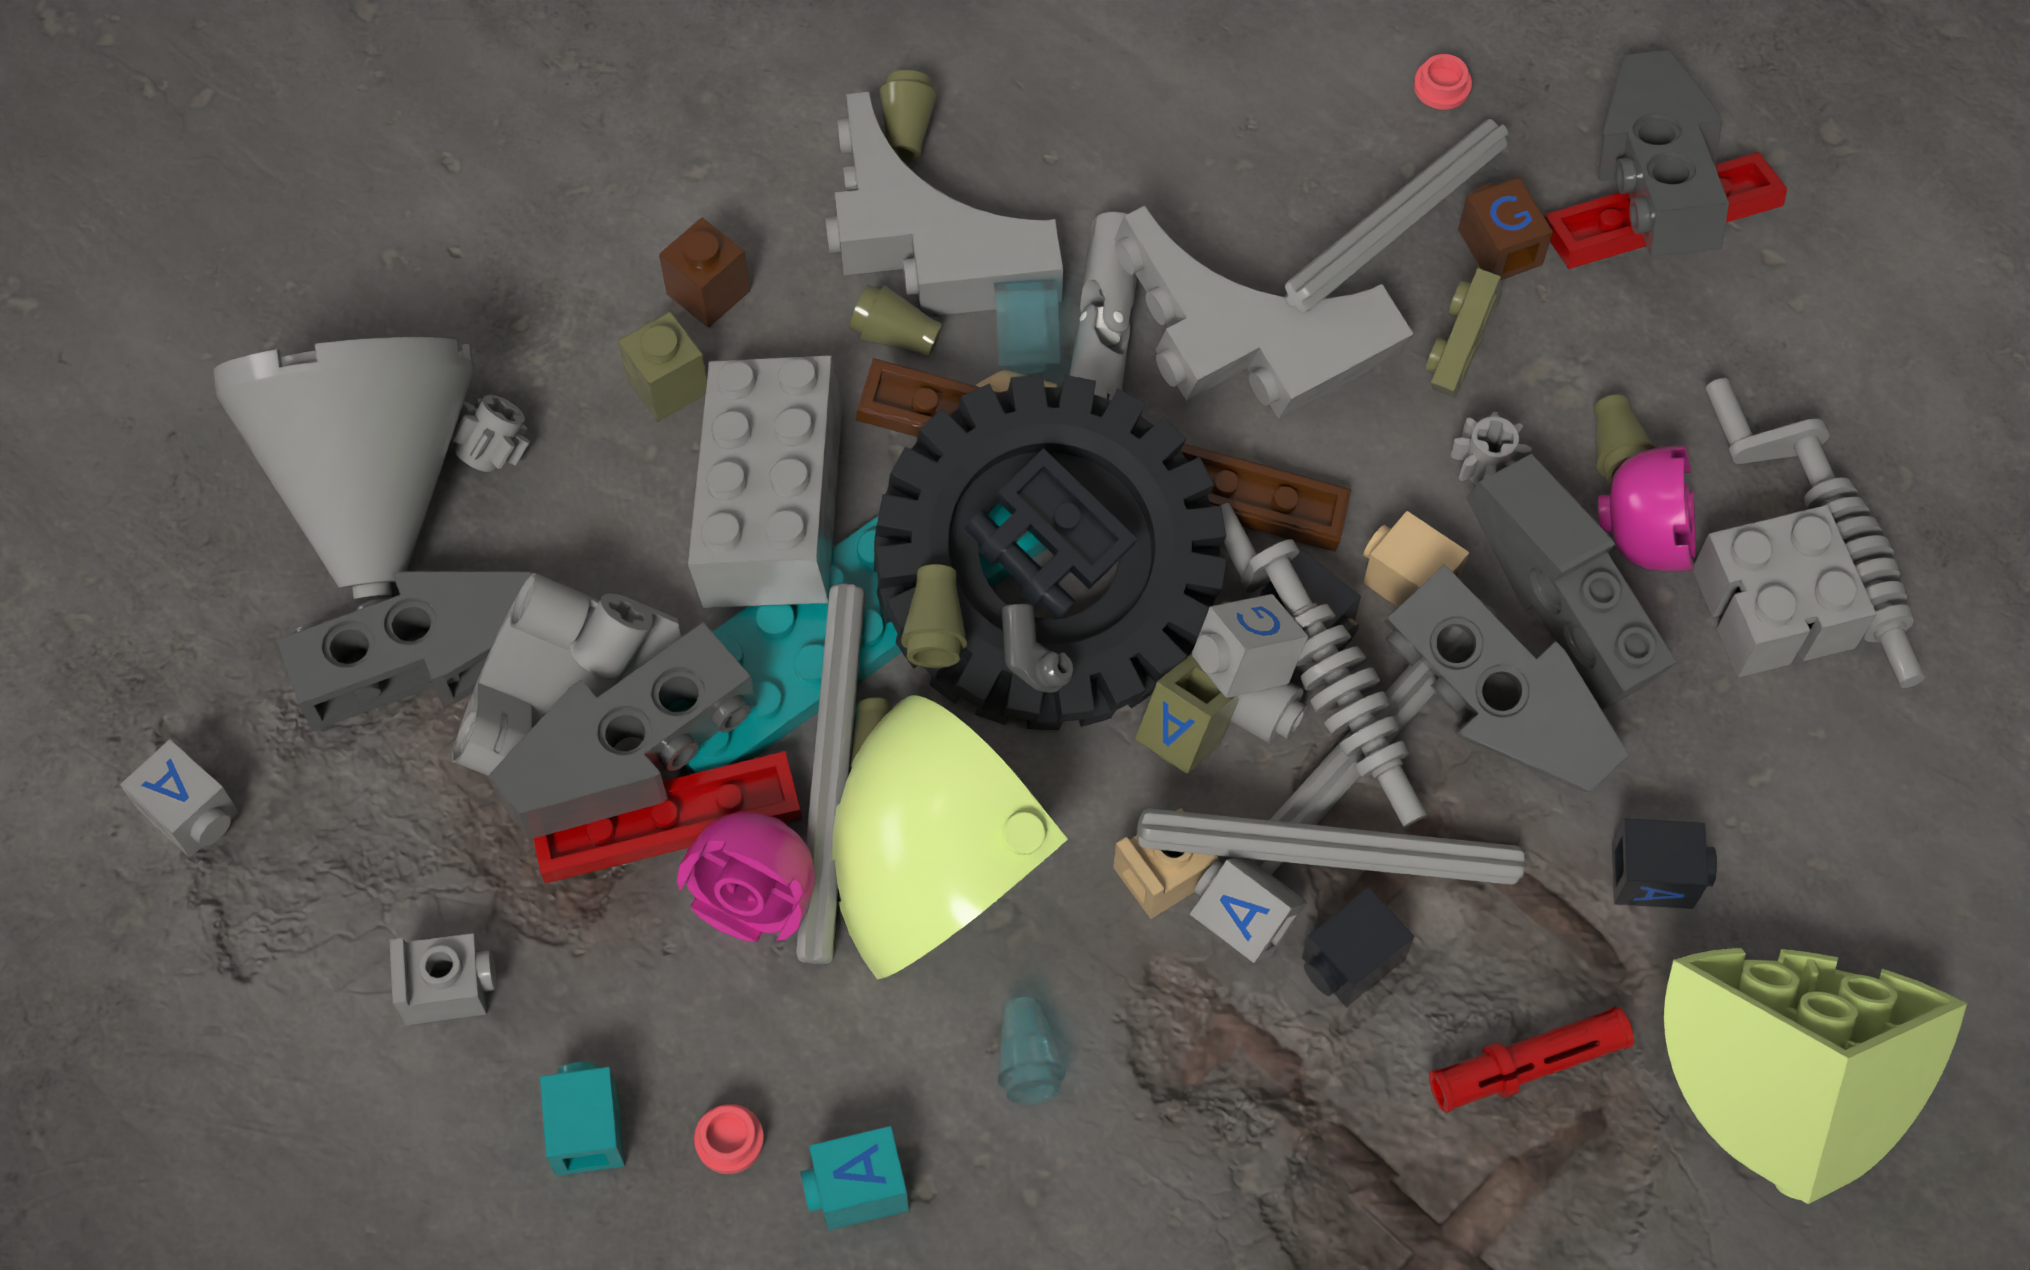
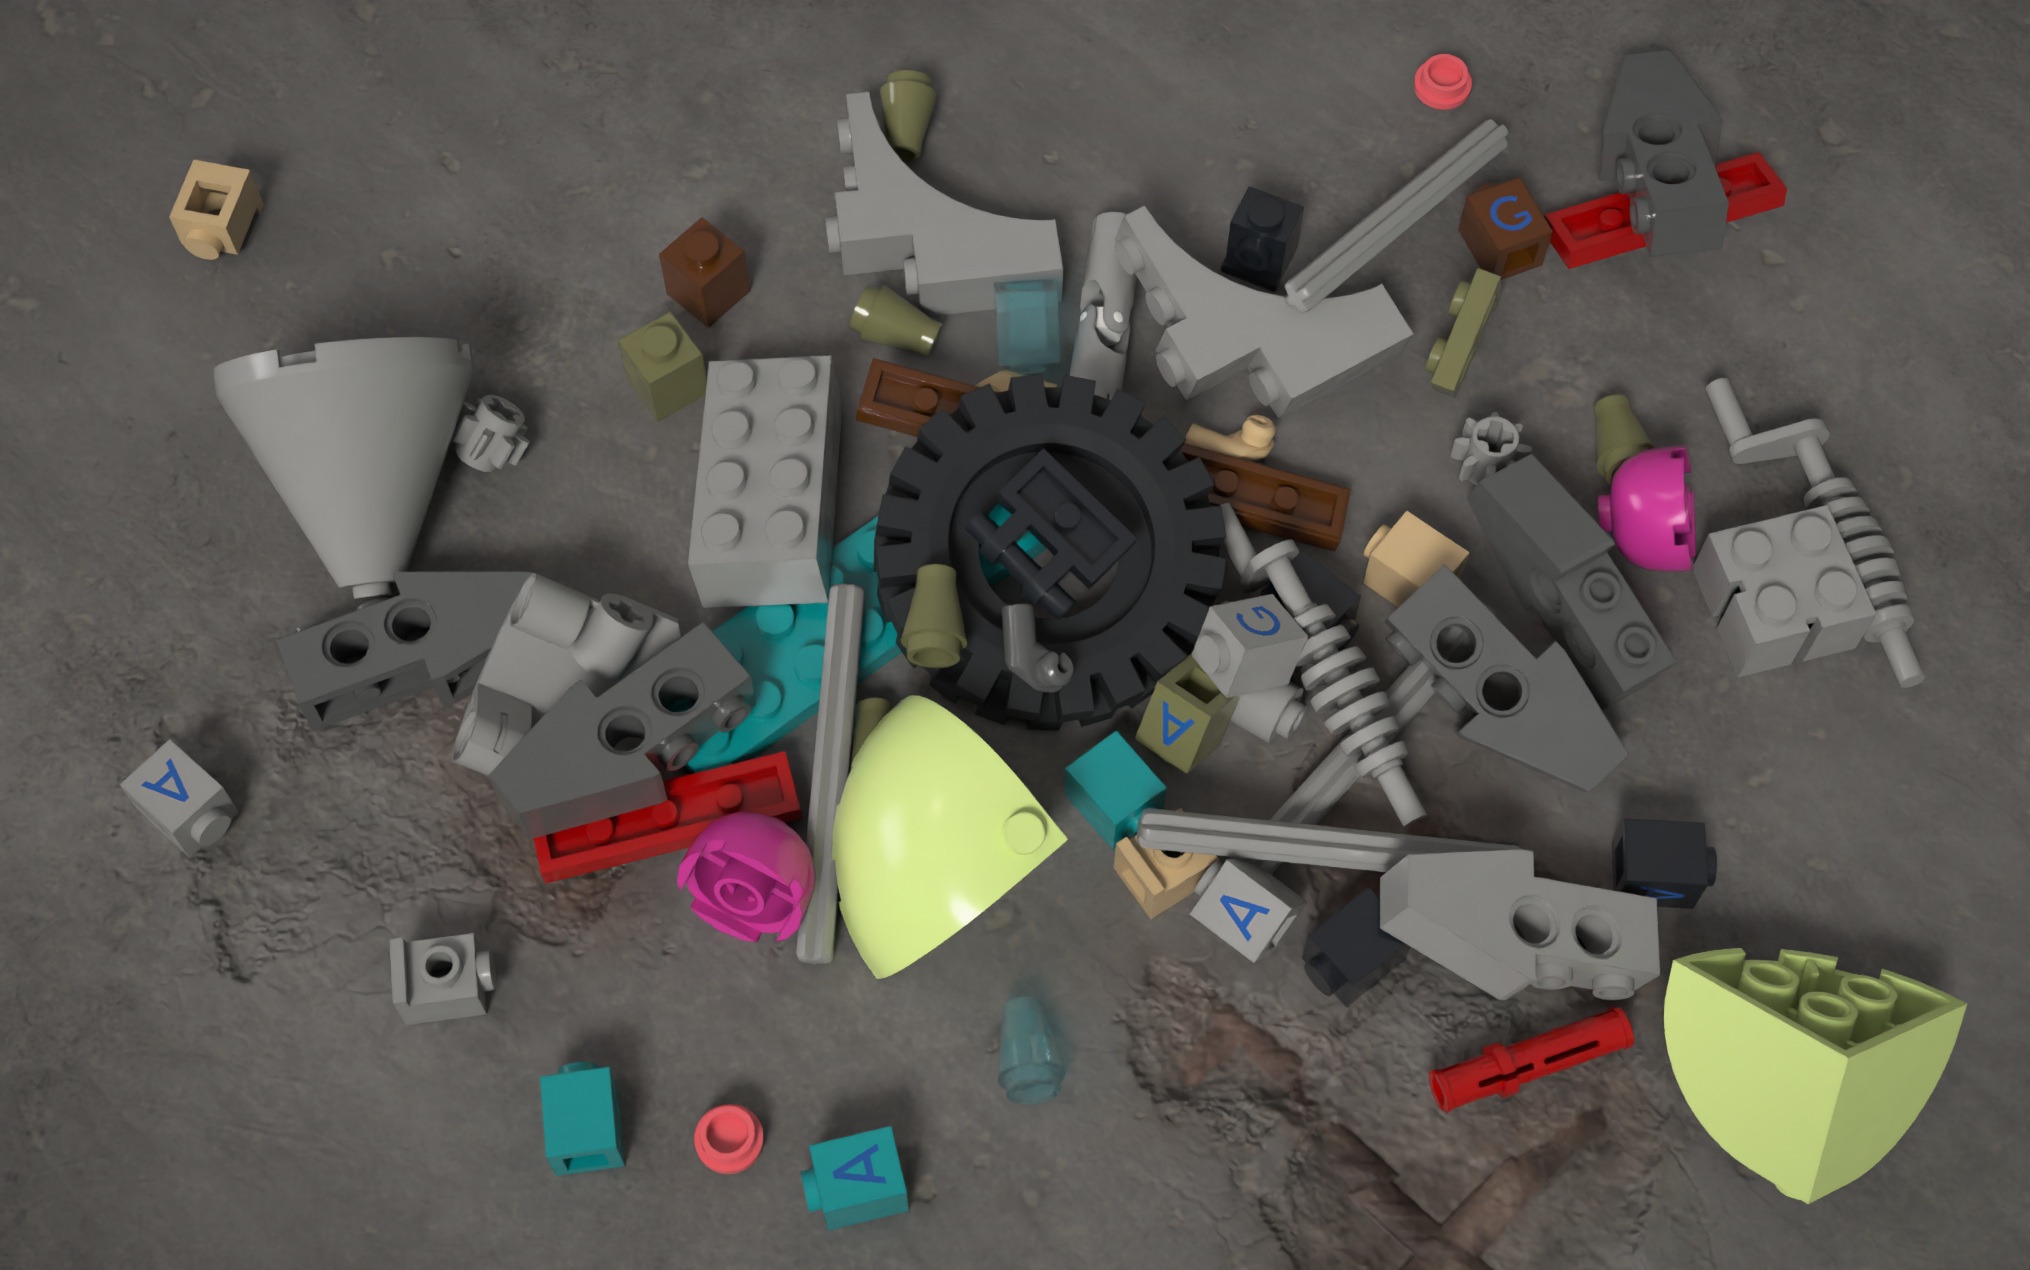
none -> tan brick [169,159,264,260]
none -> teal brick [1064,731,1167,850]
none -> tan arm [1185,415,1276,462]
none -> black brick [1221,186,1304,292]
none -> light grey brick [1380,849,1660,1001]

